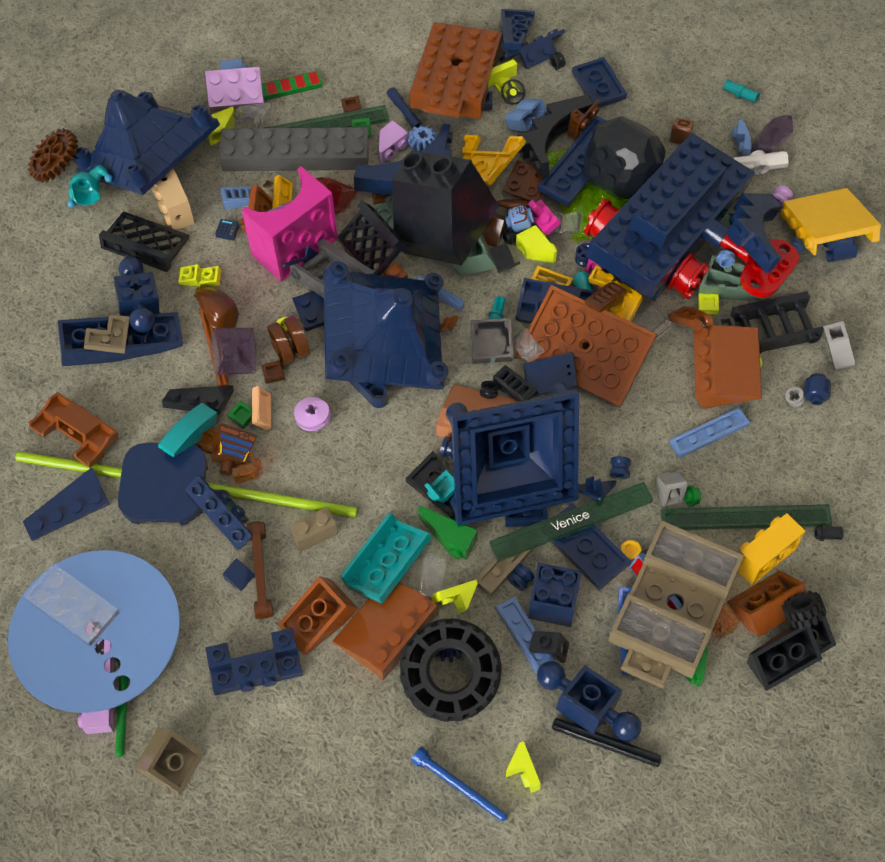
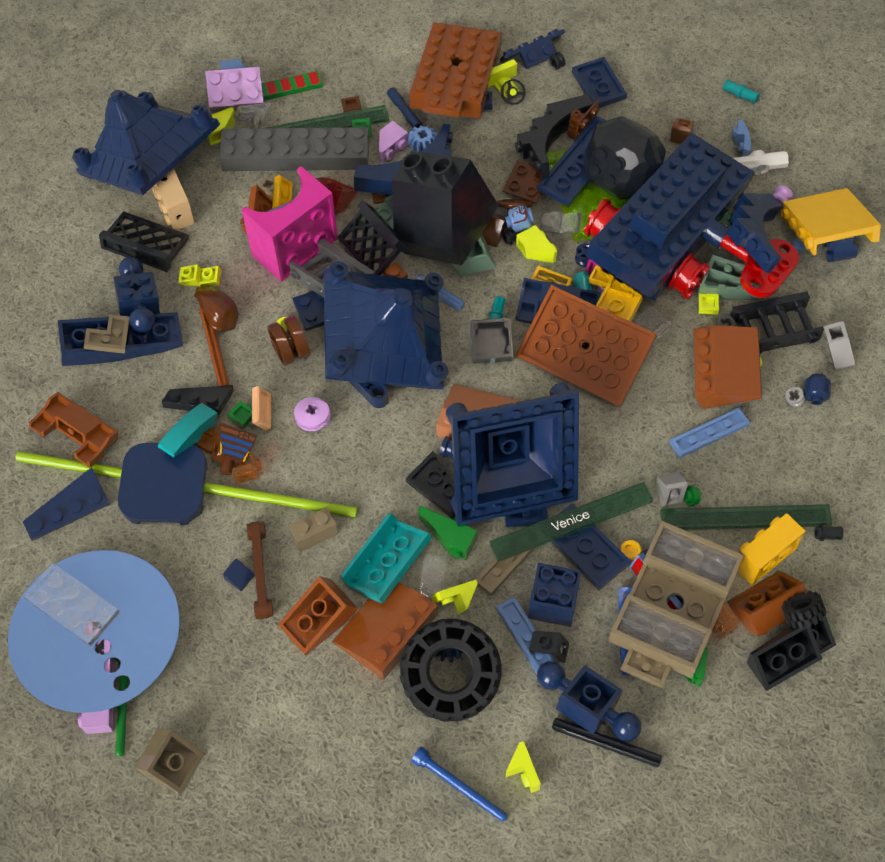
reddish brown gear [28,128,78,183] -> none
teal piece [67,165,113,207] -> none
dark blue bracket [185,476,253,550] -> none
dark blue bracket [205,628,303,696] -> none
clear purple slope [210,328,256,375] -> none
dark blue tile [215,219,239,241] -> none
medium blue slope [220,186,252,210] -> none
reddish brown tile [261,360,285,384] -> none
dark blue piece [283,246,319,267] -> none
teal bracket [424,470,455,503] -> none
dark orange plant [440,315,458,332] -> none
yellow wing [462,135,526,186] -> none
black bush [480,381,499,399] -> none
black bracket [490,243,521,273] -> none
black slope [493,365,537,402] -> none
dark blue wing [501,9,535,51] -> none
medium blue brick [505,98,547,131] -> none
dark blue wheel [507,564,535,591] -> none
clear slope [512,328,545,362] -> none
dark blue container [524,352,578,397] -> none
dark pink hinge [528,199,561,236] -> none
dark blue piece [578,476,616,500] -> none
reddish brown slope [584,282,626,312] -> none
dark blue wheel [609,456,631,479] -> none
dark orange hinge [668,306,713,331] -> none
medium blue plate [716,250,736,268] -> none
brick [751,115,793,153] -> none

